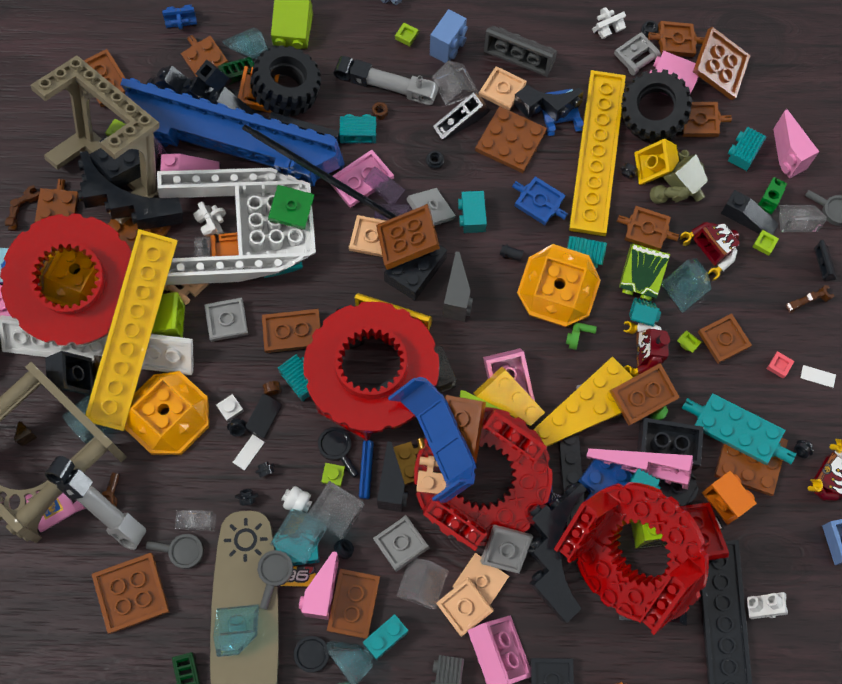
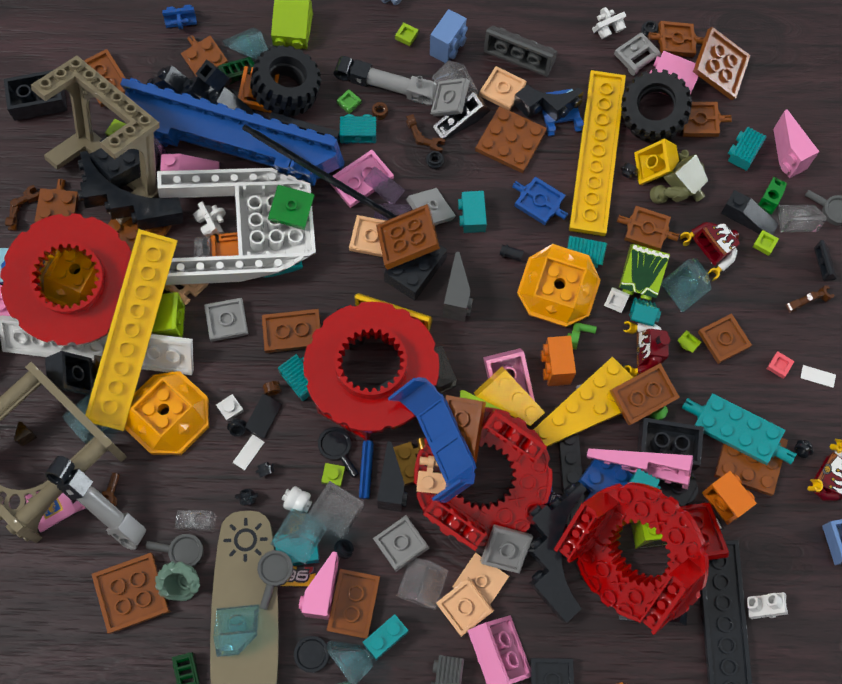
none -> black brick [4,69,68,121]
none -> sand green hair [155,561,200,601]
none -> bright green tile [336,89,362,114]
none -> reddish brown piece [406,114,445,153]
none -> light grey plate [430,78,470,116]
none -> orange brick [541,336,576,386]
none -> white plate [604,287,630,313]

